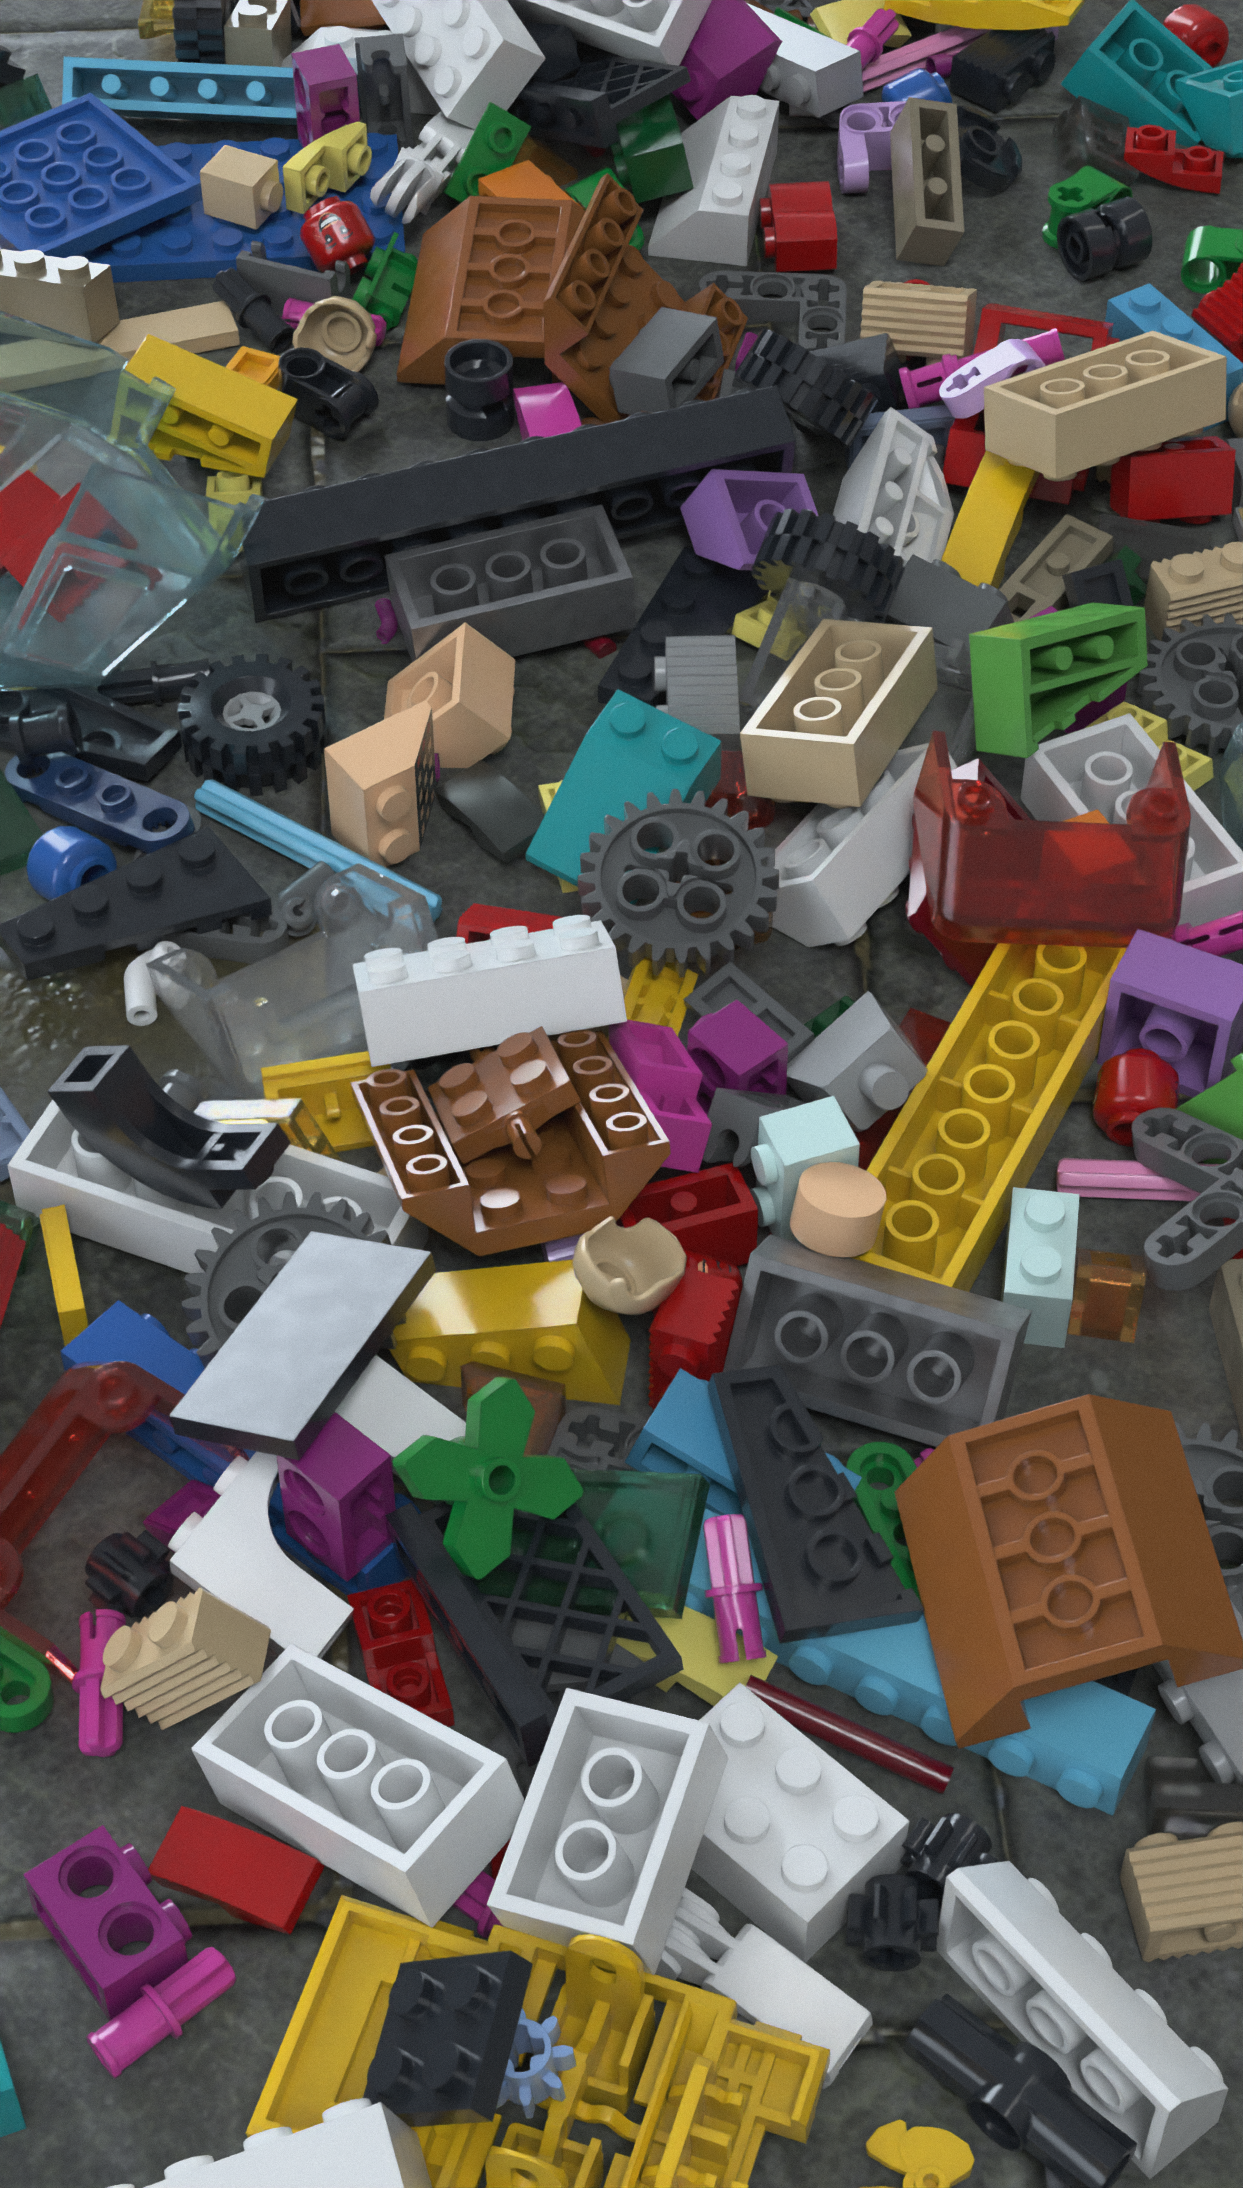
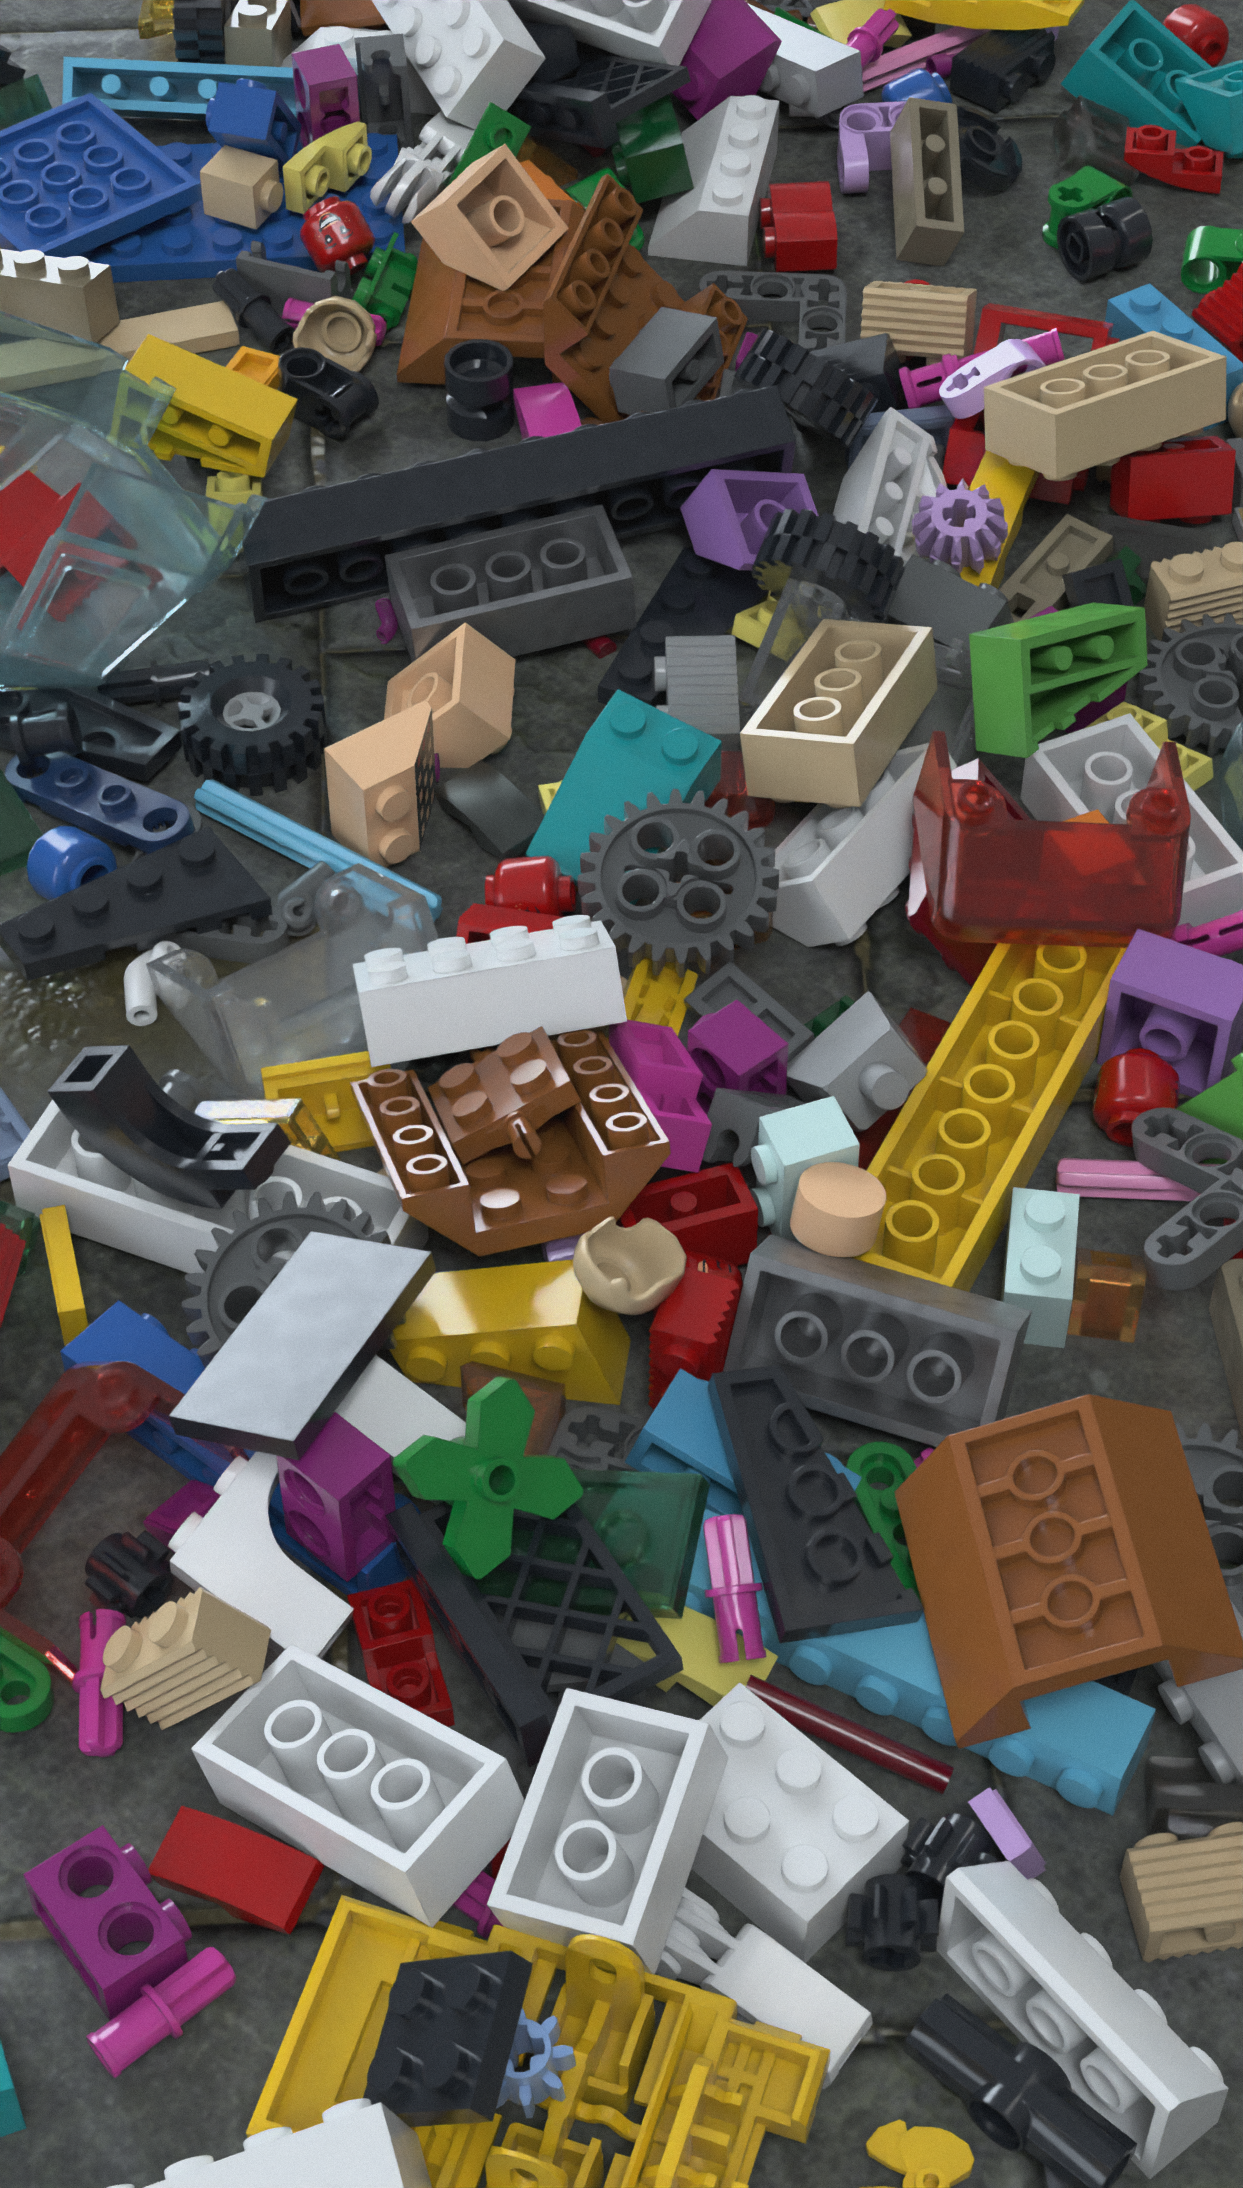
none -> blue brick [206,79,302,172]
none -> light nougat slope [411,144,569,291]
none -> red head [485,856,576,917]
none -> lavender gear [912,478,1008,575]
none -> lavender tile [968,1787,1046,1880]

